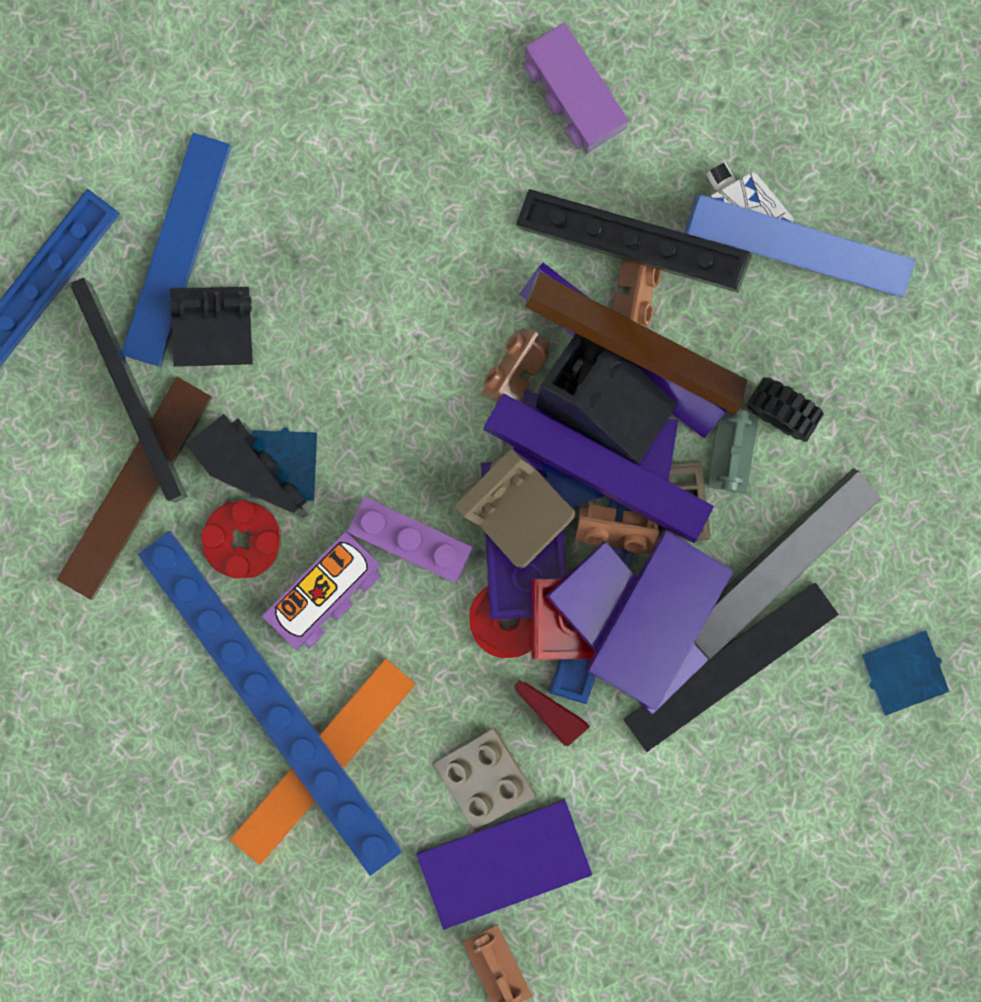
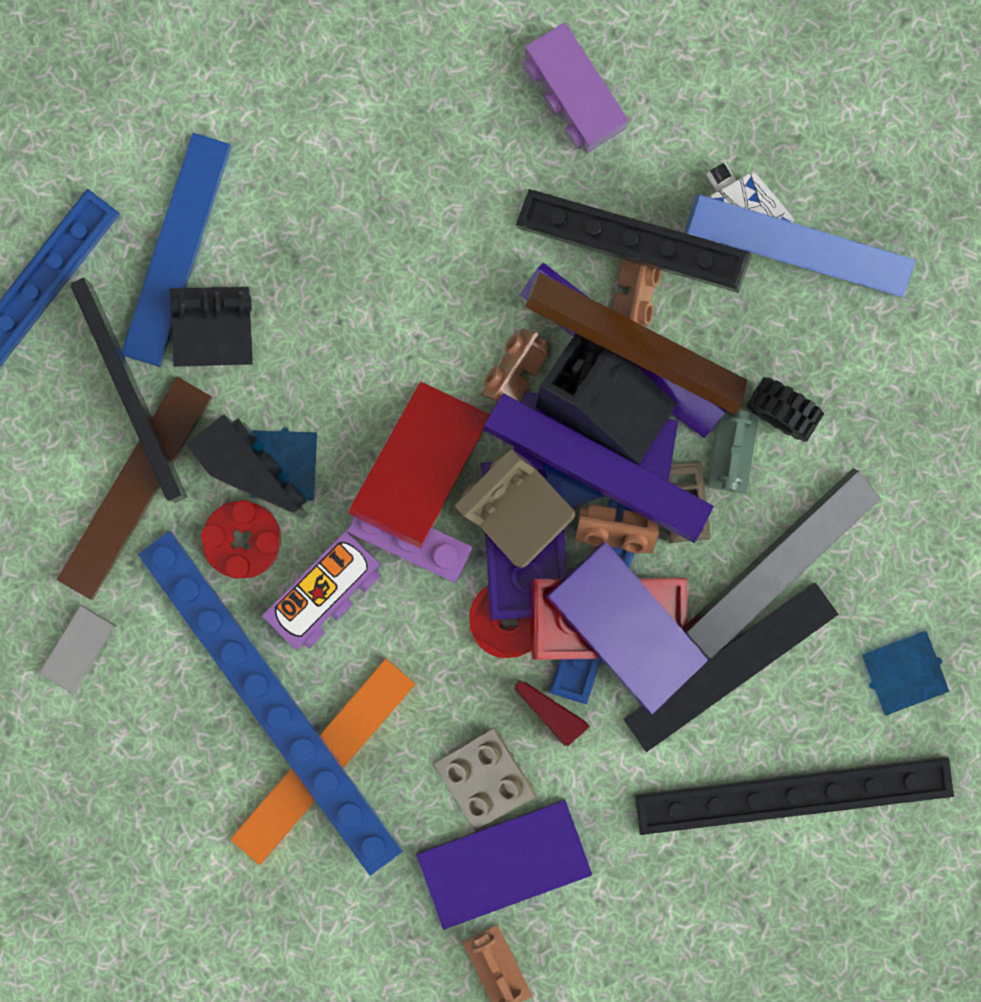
dark purple tile [586,531,733,711] -> none
none -> light grey tile [39,605,116,694]
none -> red tile [349,381,490,549]
none -> black tile [634,756,954,835]

